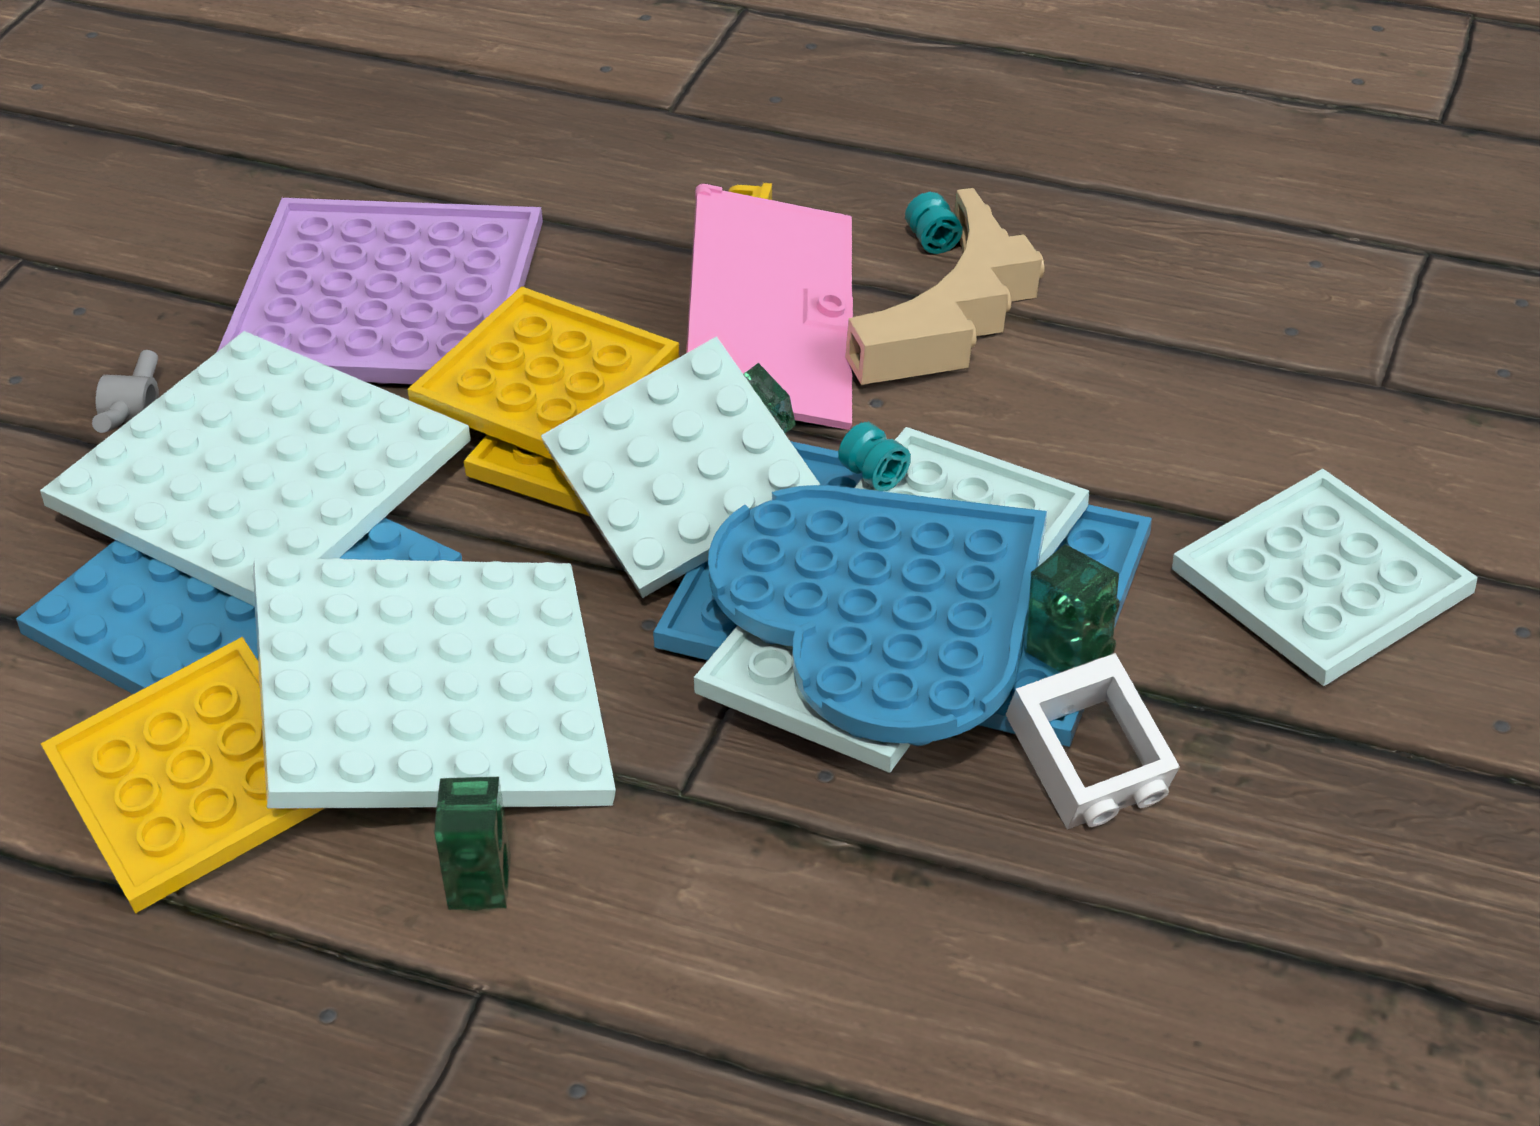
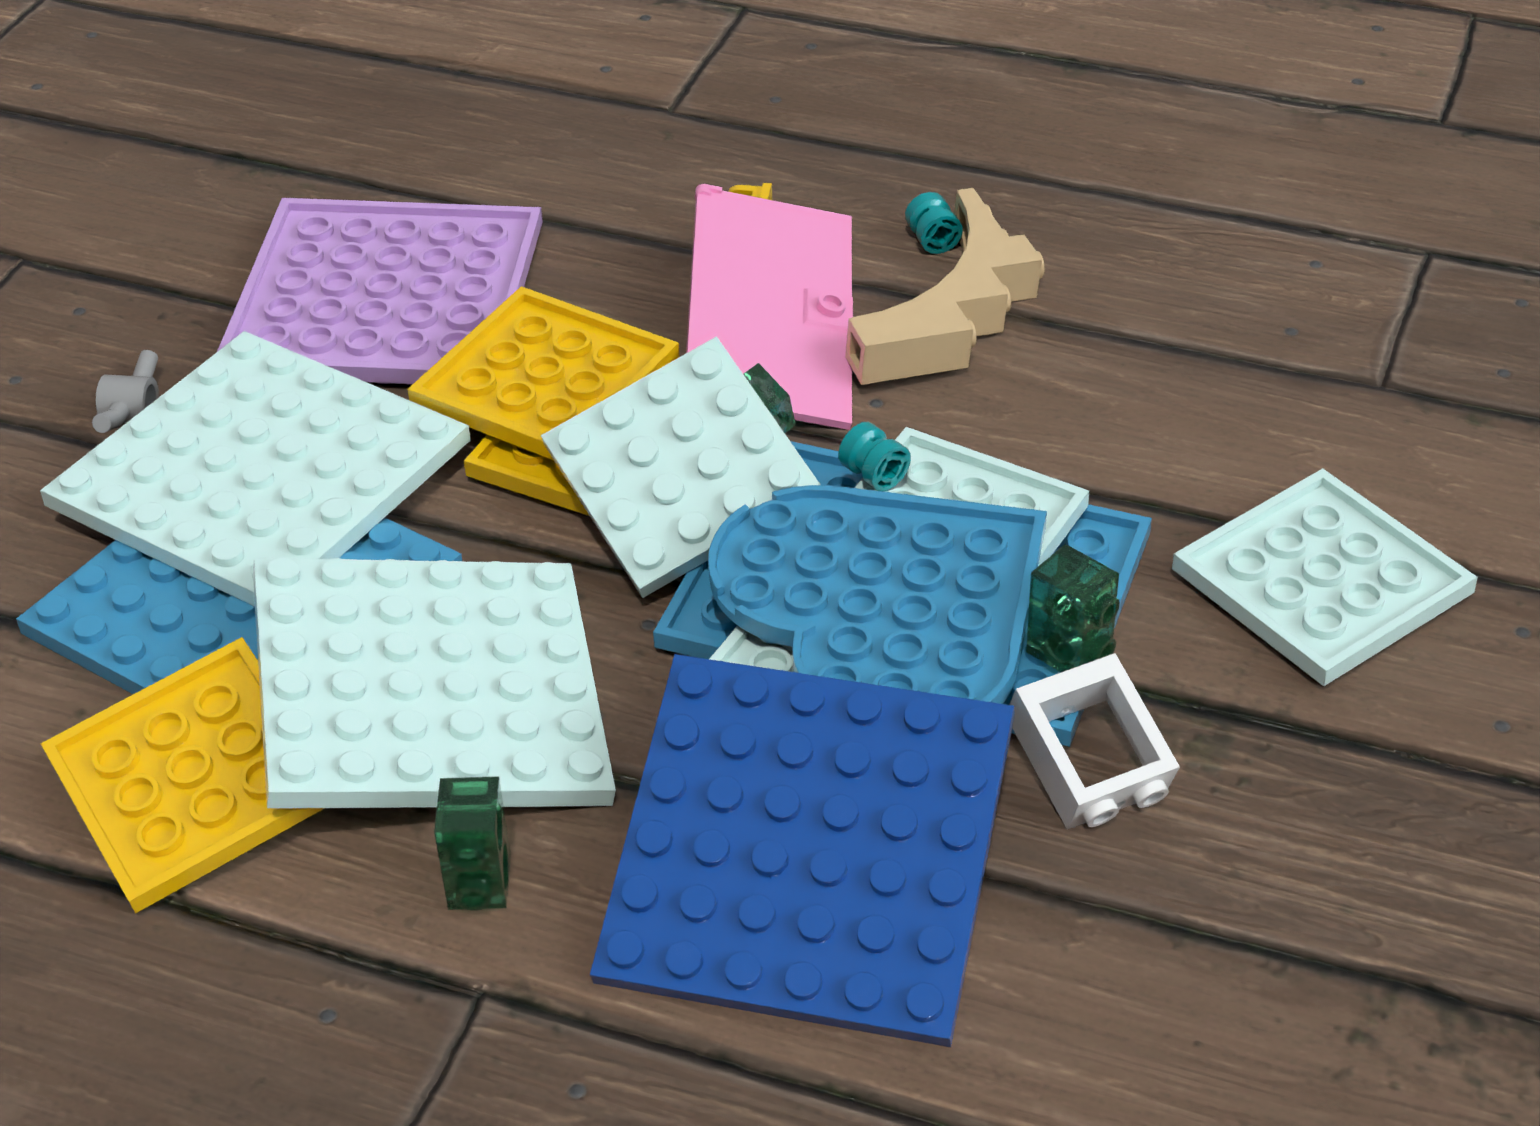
none -> blue plate [590,654,1014,1047]

